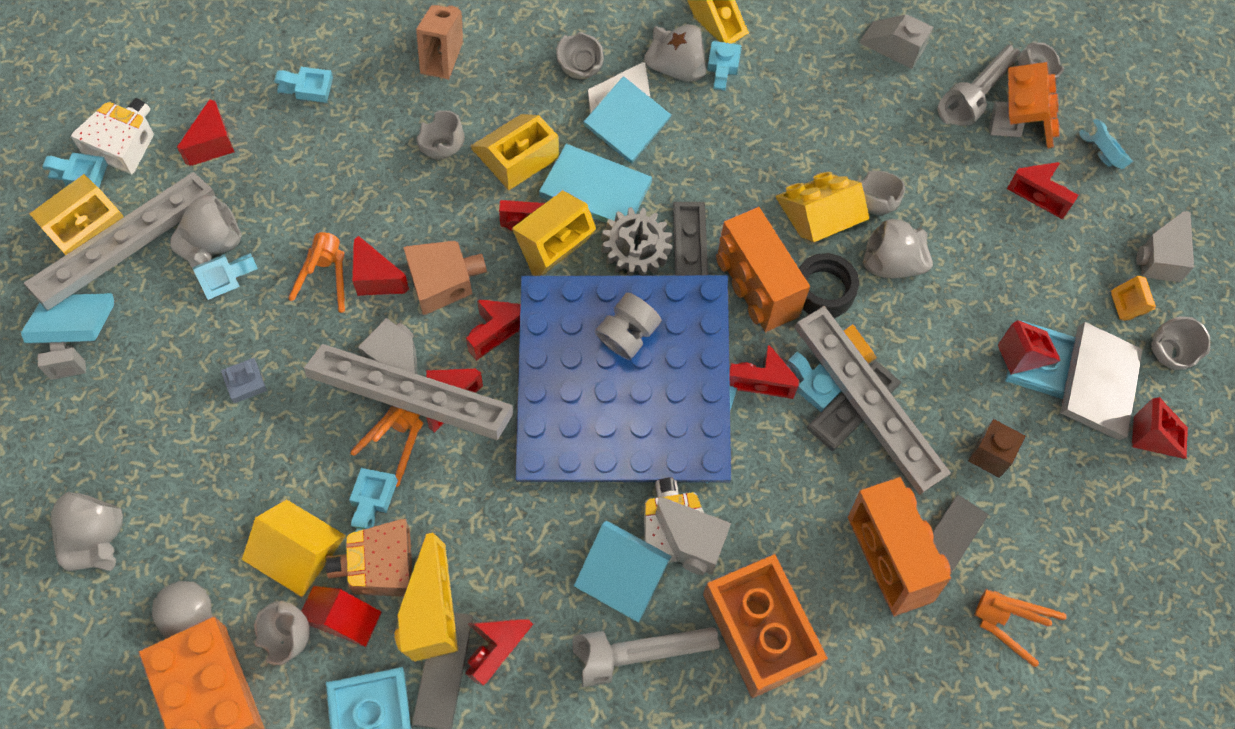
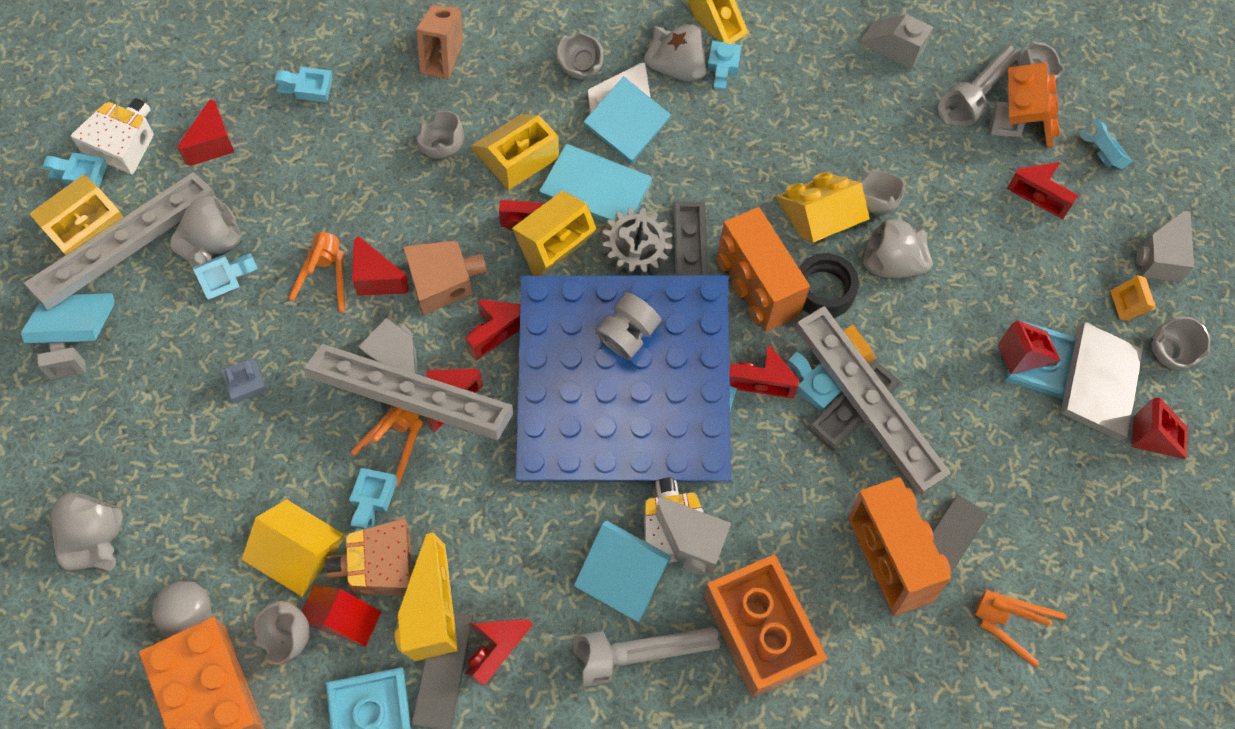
reddish brown brick [968,419,1026,478] -> none

